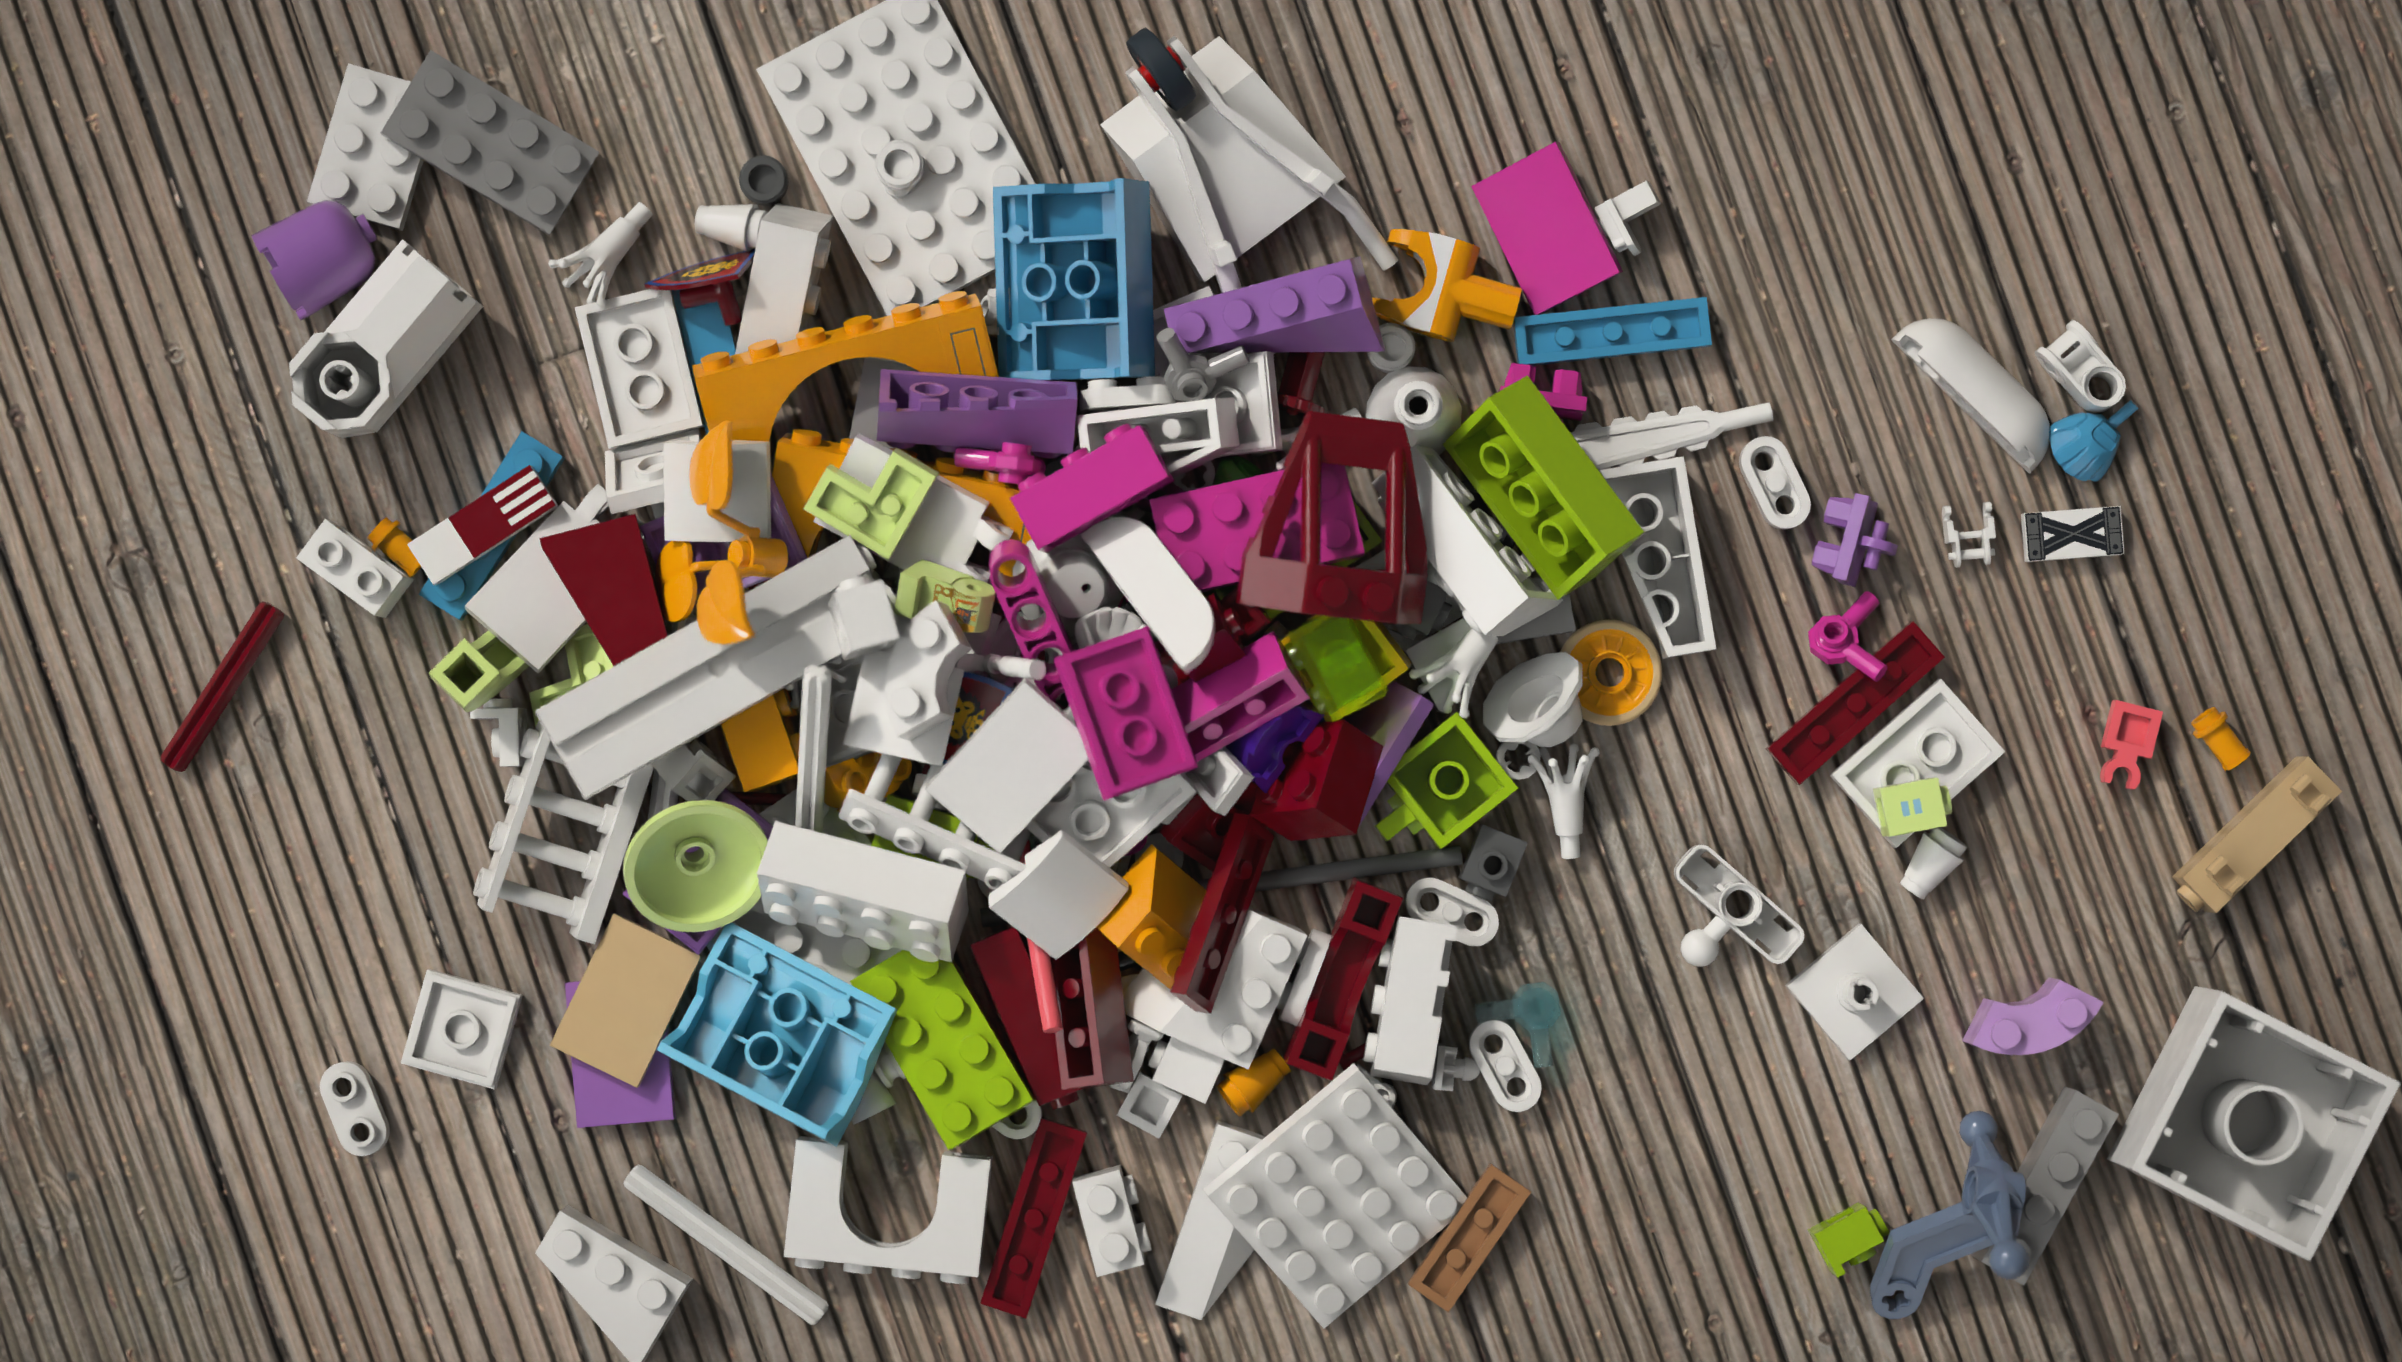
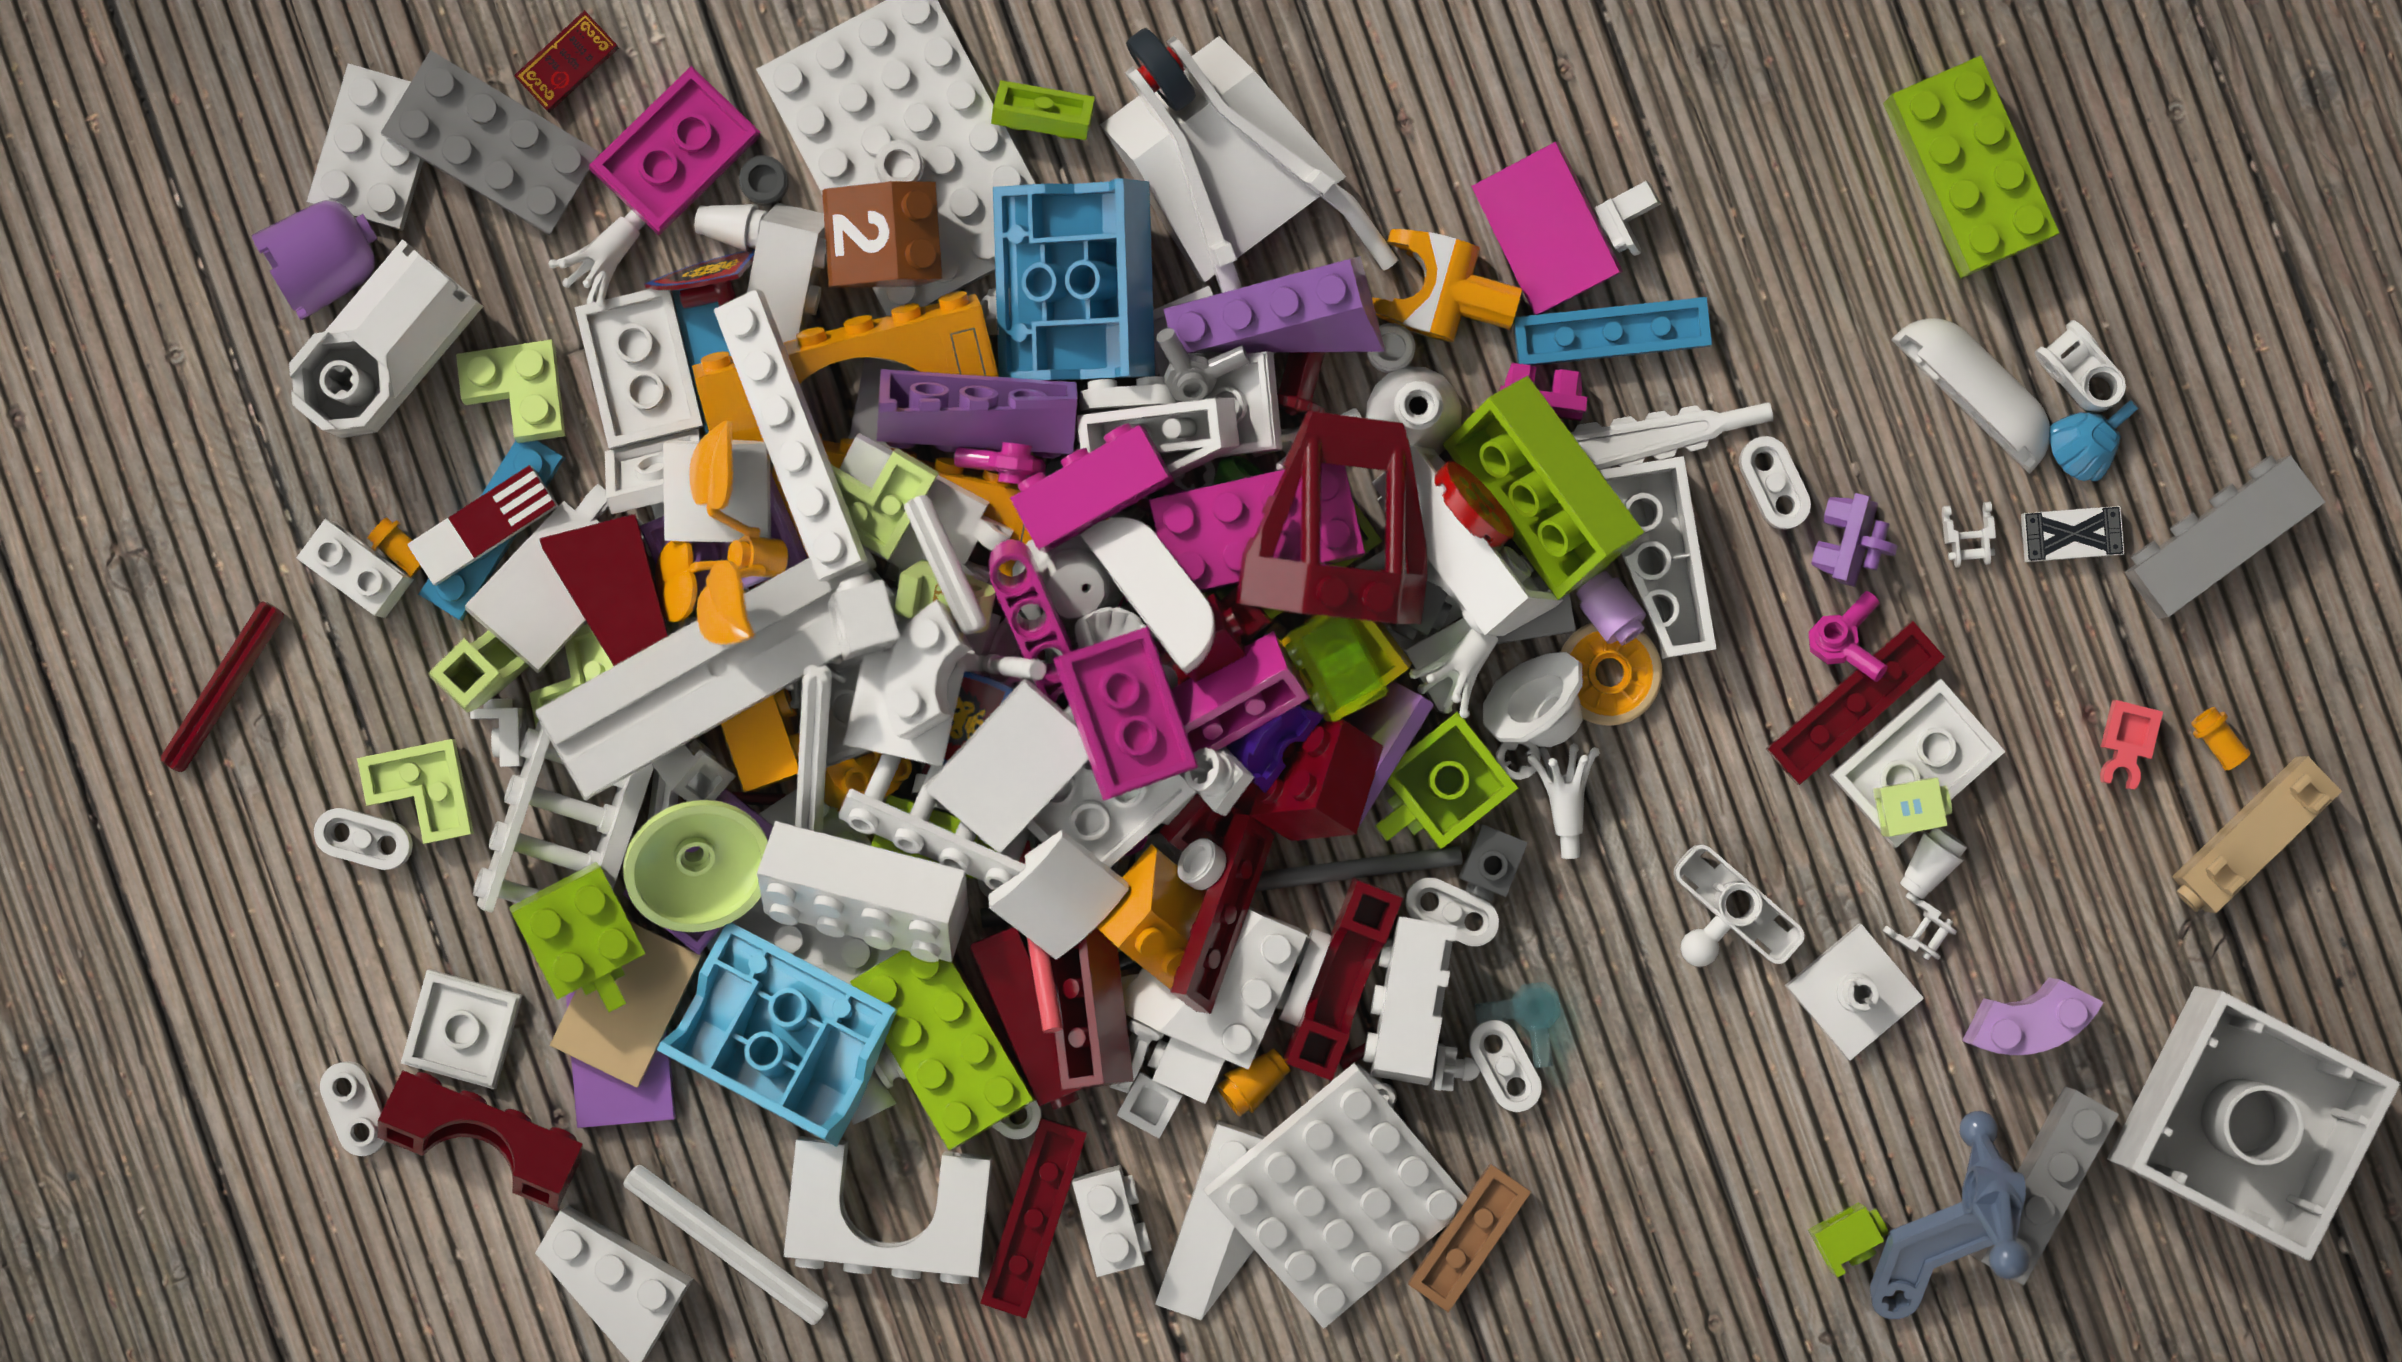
none -> white plate [314,808,413,870]
none -> yellowish green plate [357,739,474,844]
none -> dark red arch [377,1070,583,1211]
none -> yellowish green plate [456,339,565,443]
none -> lime hinge [509,862,646,1013]
none -> dark red tile [514,10,619,113]
none -> dark pink tile [589,66,761,235]
none -> white plate [714,289,868,582]
none -> dark orange slope [822,181,942,287]
none -> white axle [904,495,986,635]
none -> lime plate [991,80,1095,140]
none -> white tile [1177,838,1226,890]
none -> white bush [1185,748,1235,797]
none -> red tile [1434,461,1514,547]
none -> lavender brick [1576,571,1646,645]
none -> lime brick [1883,55,2060,279]
none -> white piece [1883,891,1957,960]
none -> light grey brick [2124,455,2325,619]

